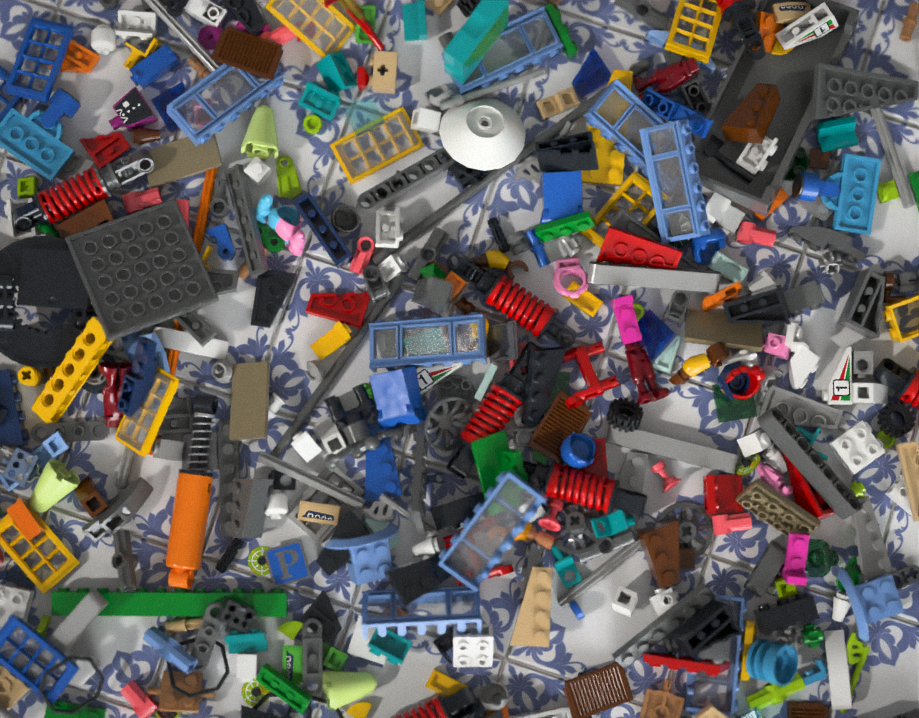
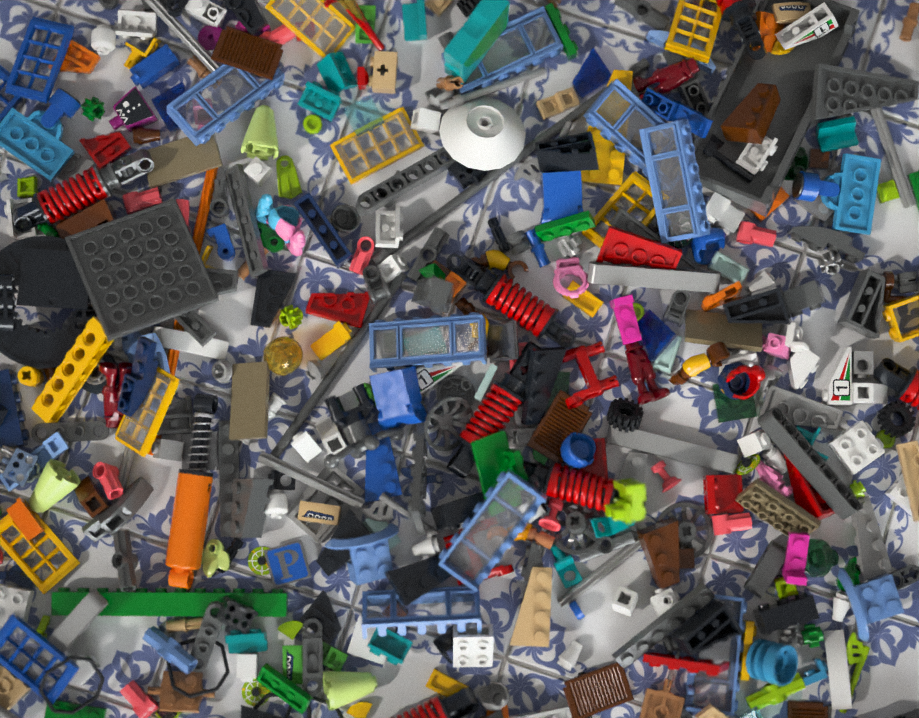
none -> green gear [81,96,105,121]
none -> coral piece [92,462,124,500]
none -> yellowish green plate [201,539,230,578]
none -> clear yellow cylinder [263,336,303,376]
none -> lime gear [279,304,303,330]
none -> medium nougat pin [436,75,464,91]
none -> white cone [557,640,583,671]
none -> lime hips [605,478,646,524]

